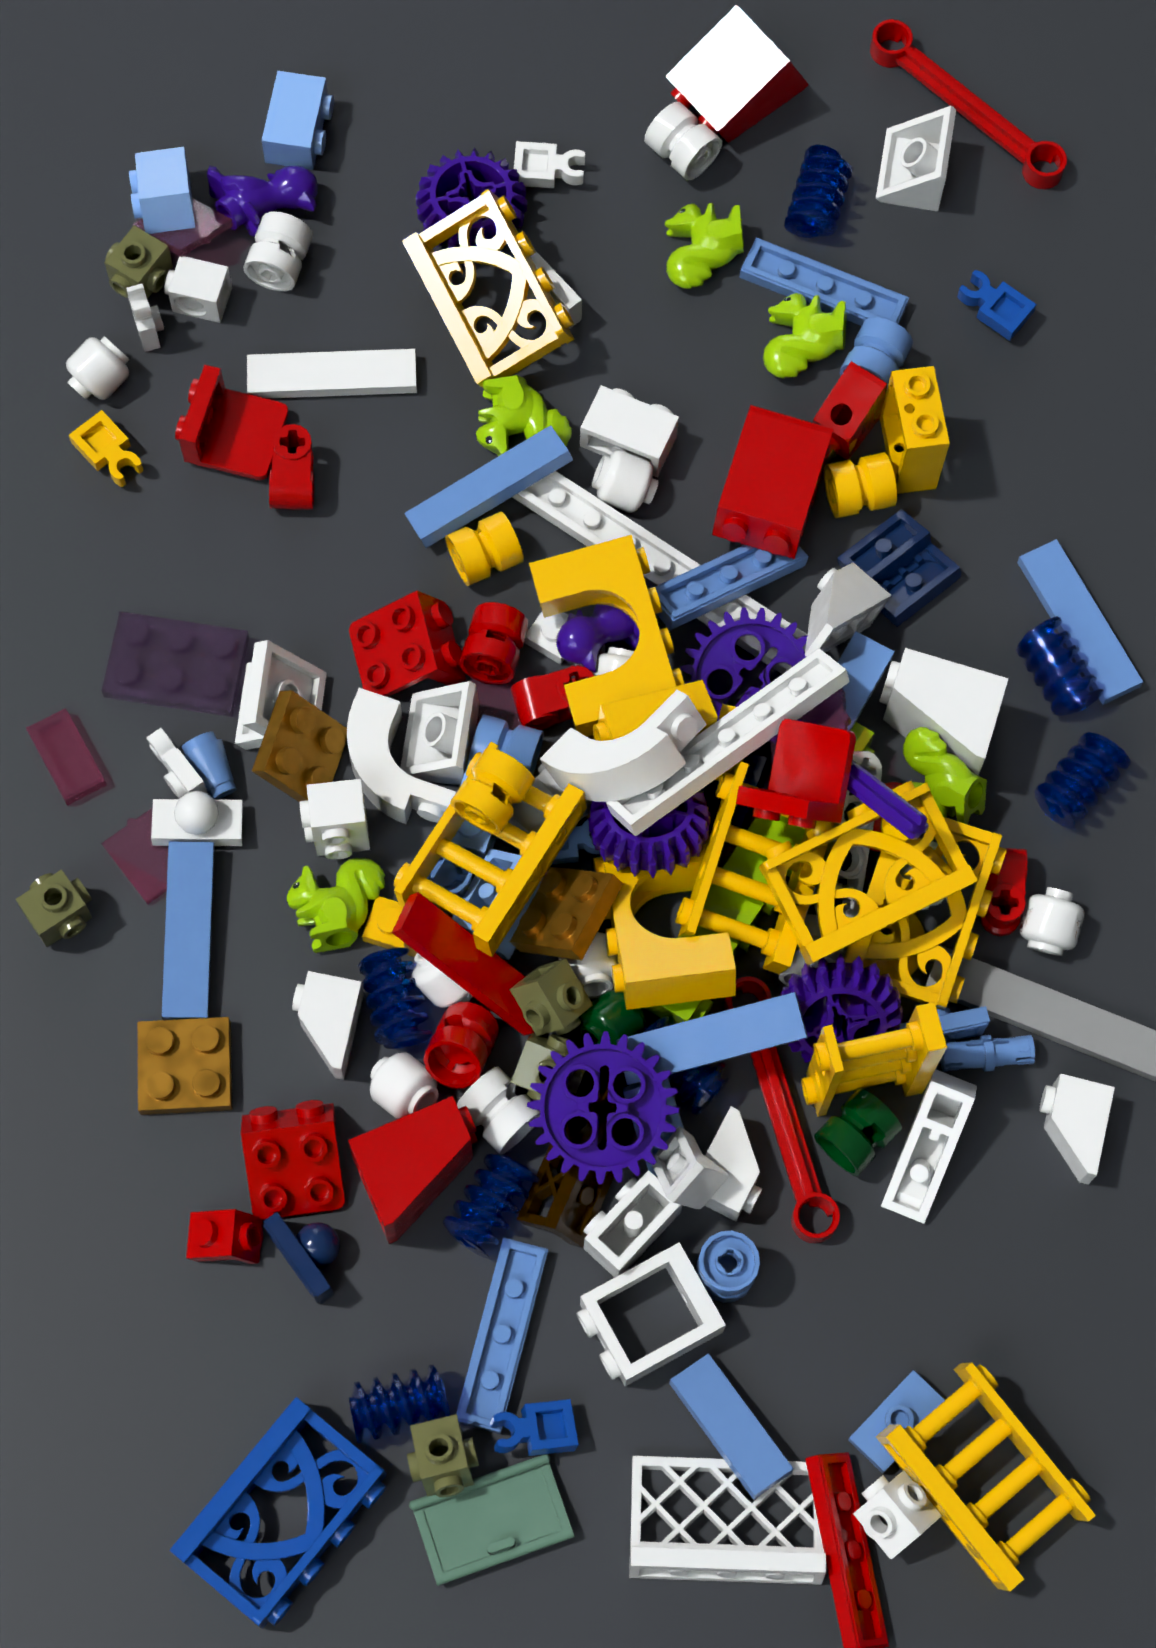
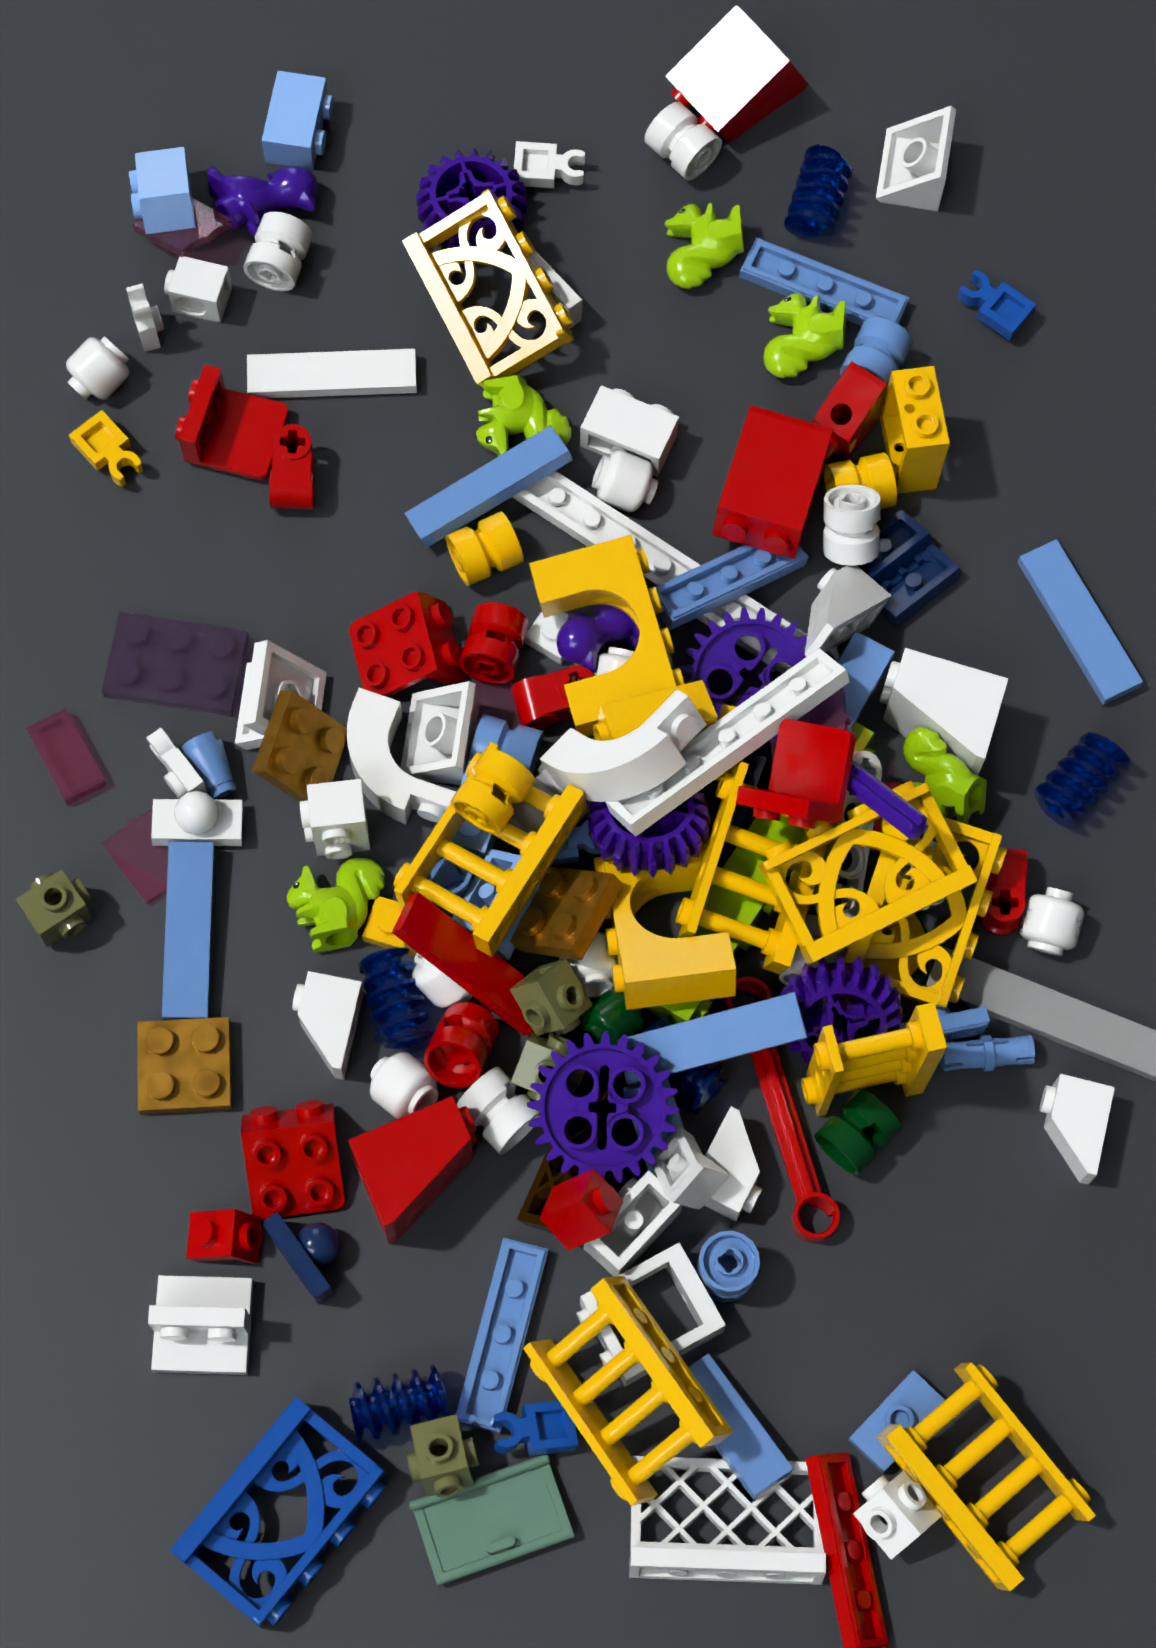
olive brick [104,225,173,299] -> none
clear blue piece [443,1154,540,1259] -> none
red piece [870,19,1067,189] -> none
white slope [881,1070,977,1224] -> none
clear blue piece [1016,616,1104,716] -> none
none -> white bracket [148,1275,254,1375]
none -> yellow fence [523,1276,734,1506]
none -> red brick [539,1169,623,1251]
none -> white wheel [823,484,881,566]

